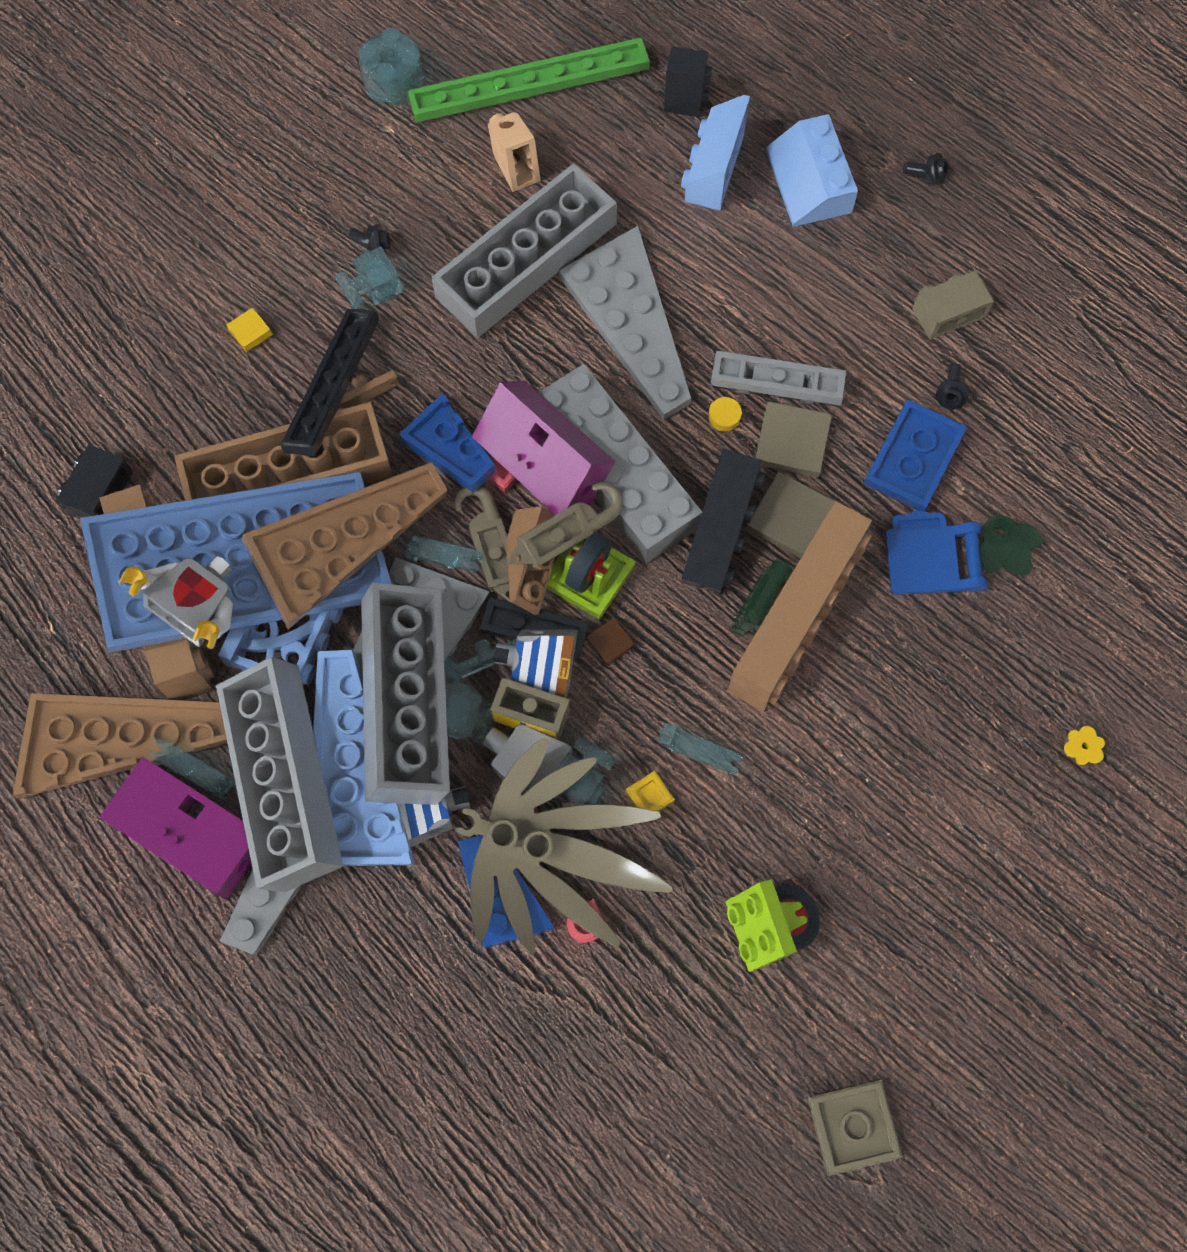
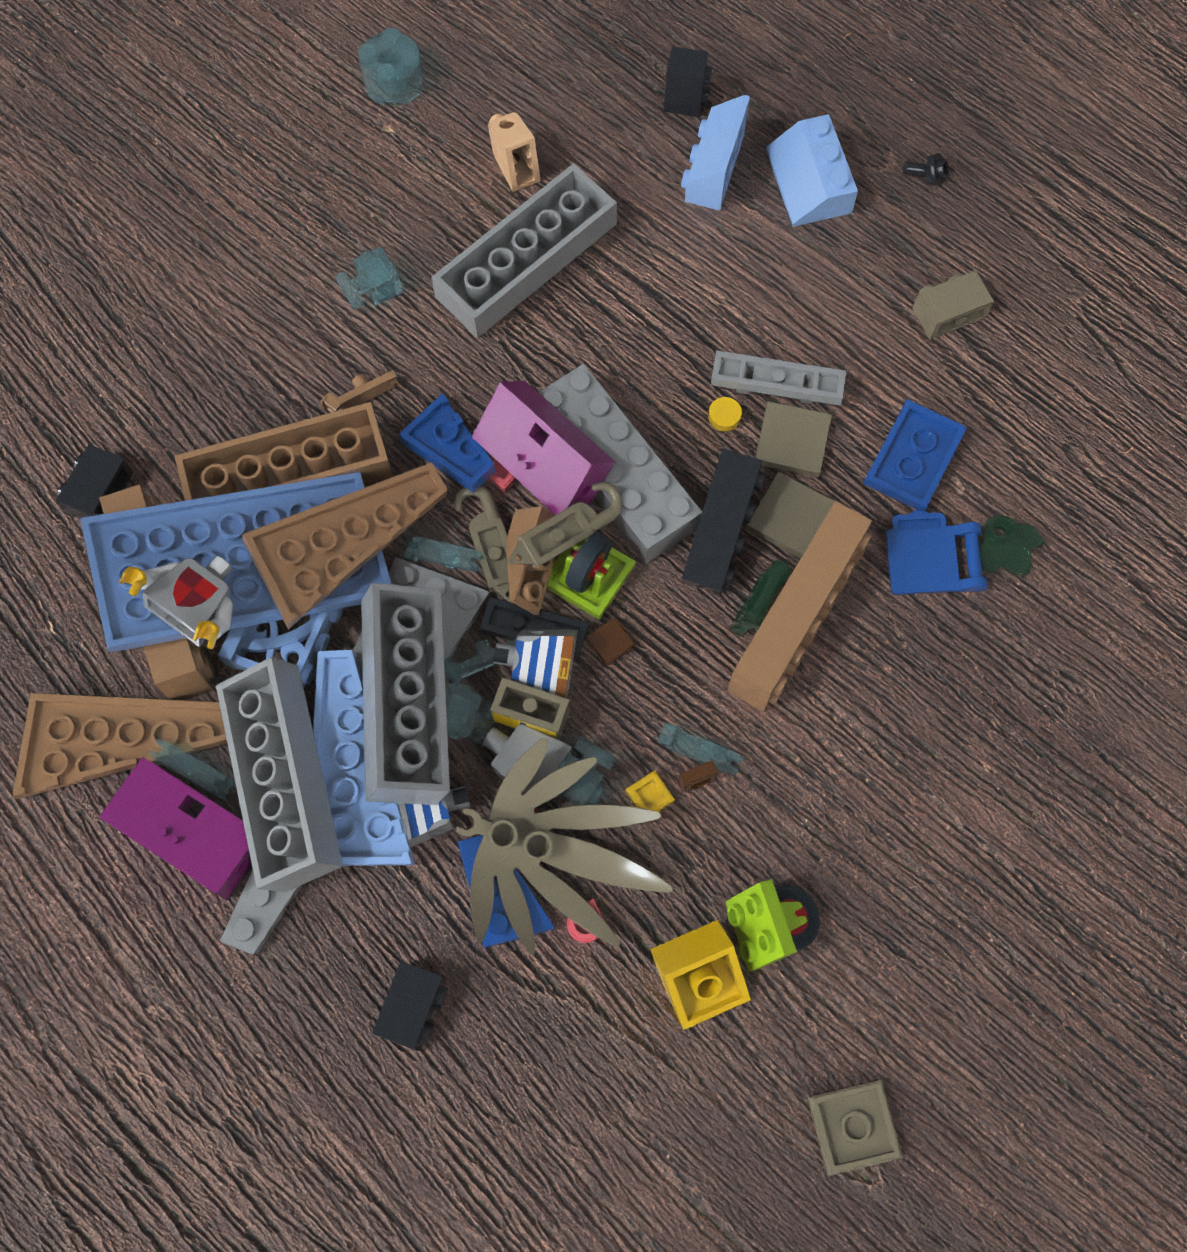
yellow tile [226,307,273,353] -> none
black tile [280,309,379,456] -> none
black plate [349,224,391,256] -> none
bright green plate [407,37,650,123] -> none
light grey wing [559,226,691,420] -> none
black plate [936,364,969,410] -> none
yellow plant [1064,726,1105,766] -> none
none -> black brick [372,961,449,1051]
none -> yellow slope [650,920,751,1030]
none -> reddish brown tile [678,760,718,793]

